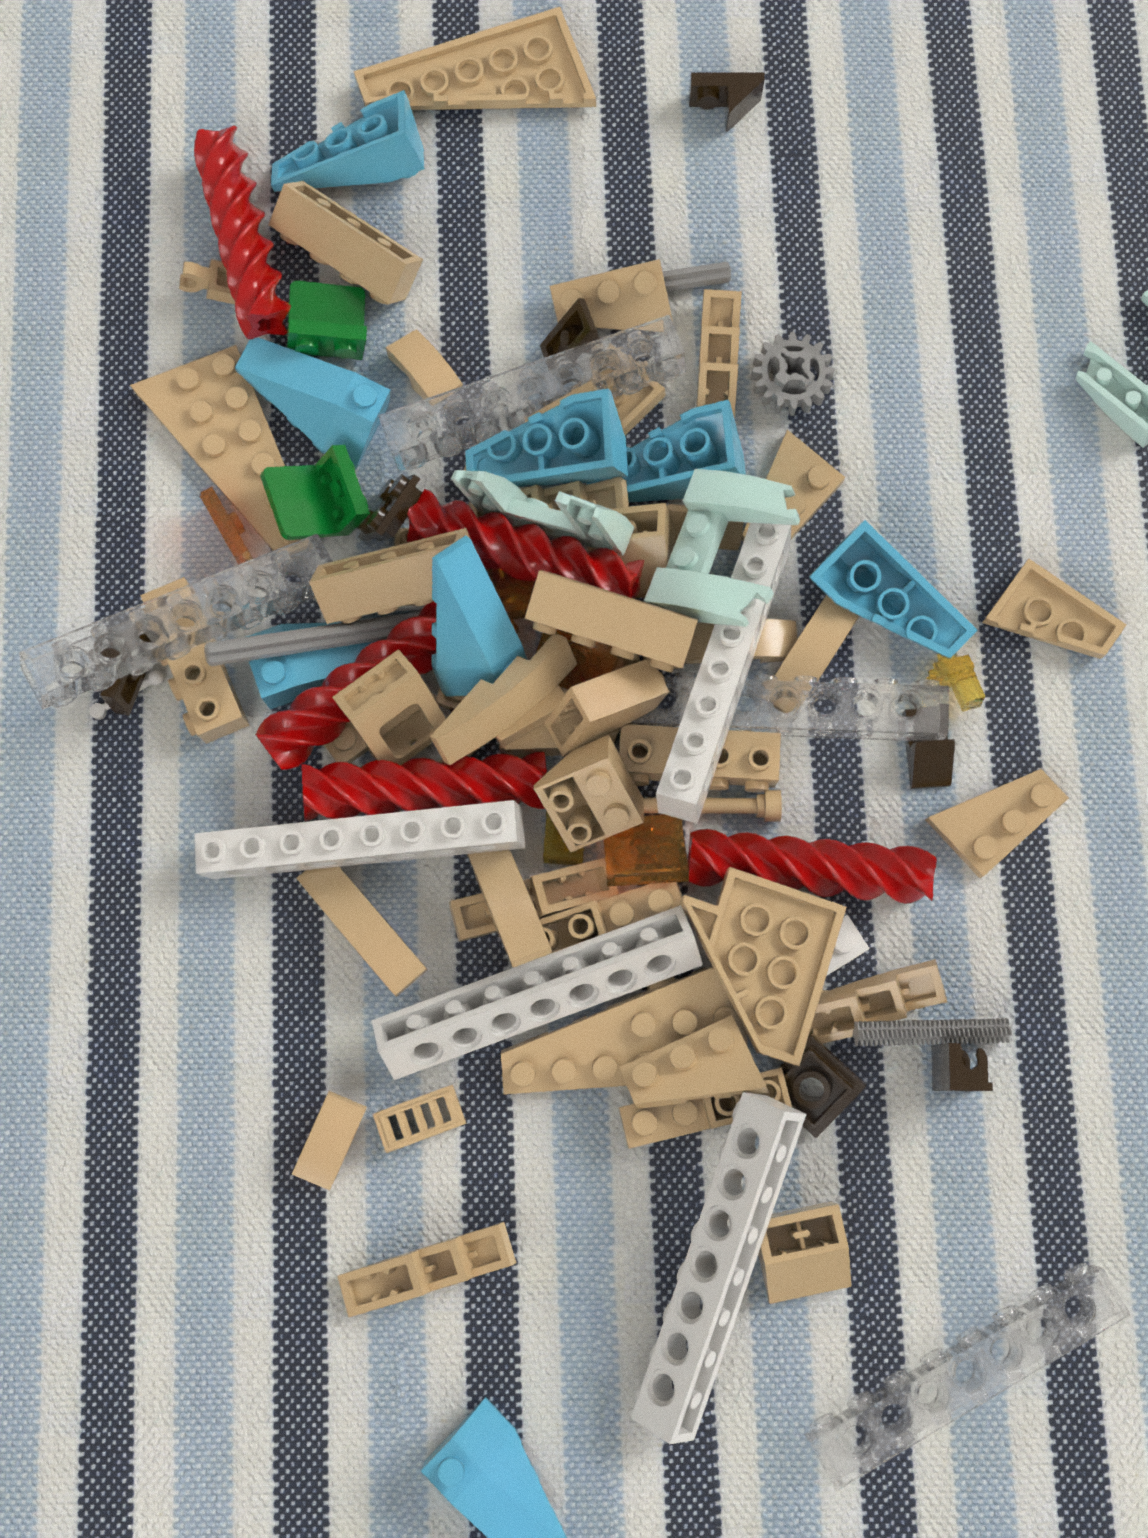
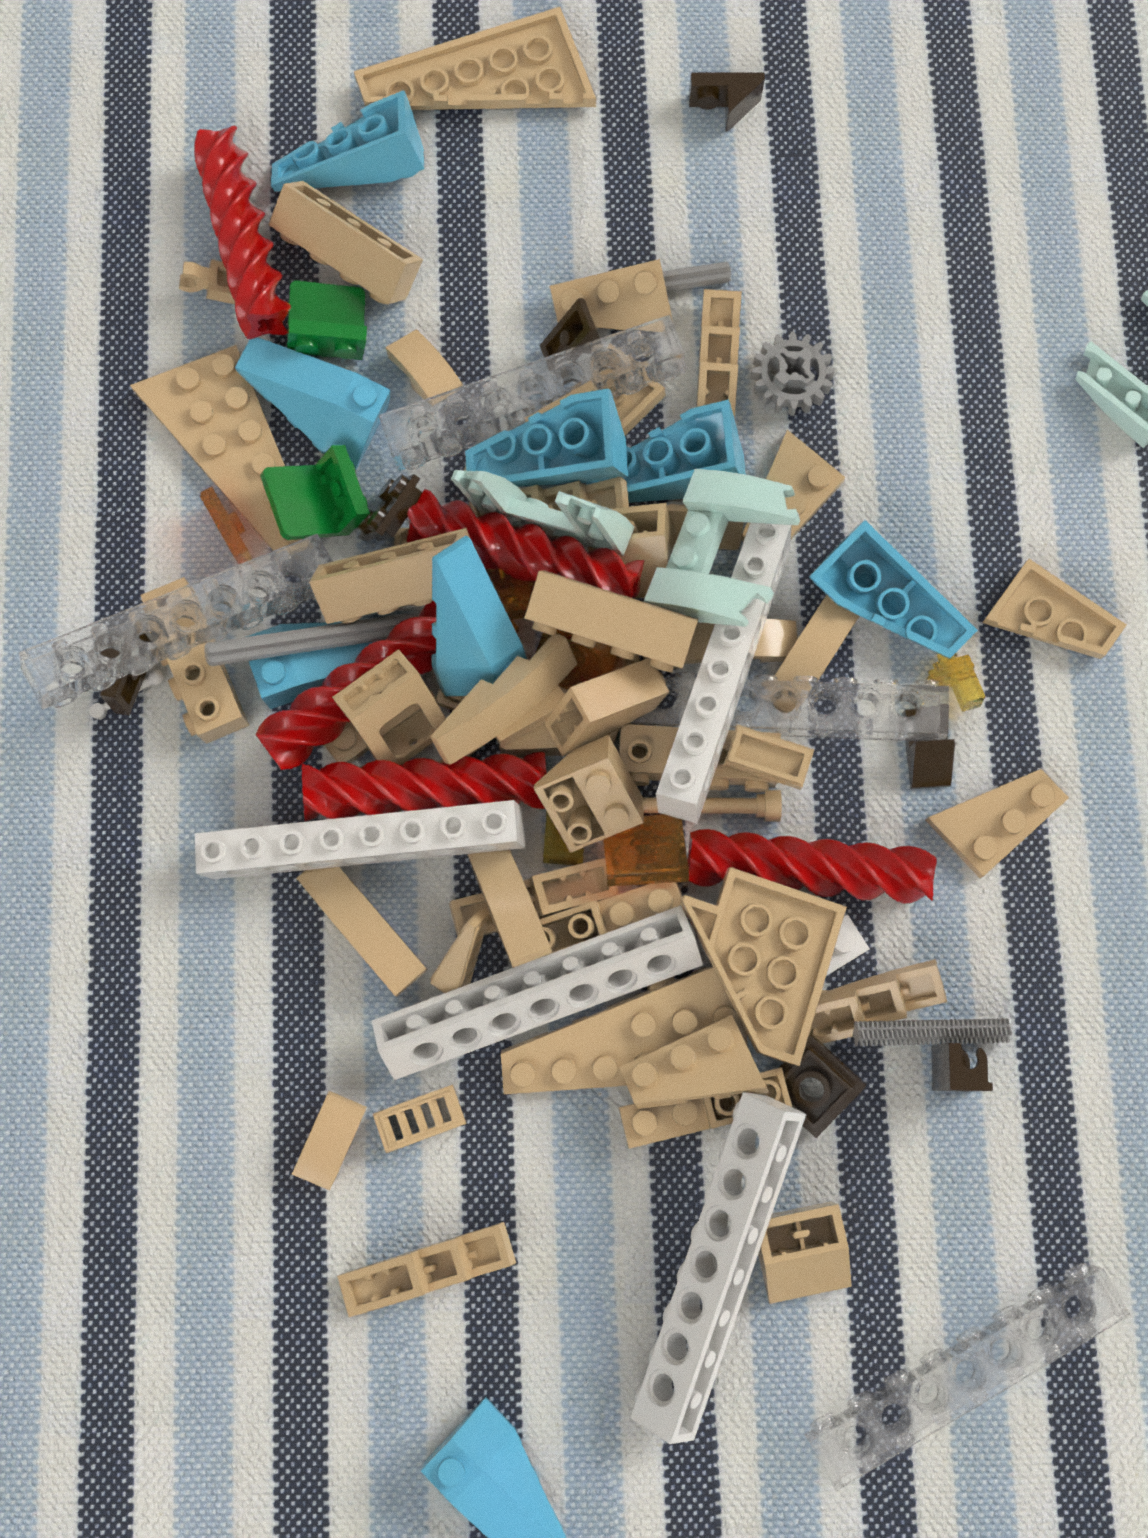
none -> tan slope [430,908,490,993]
none -> tan tile [723,724,814,790]

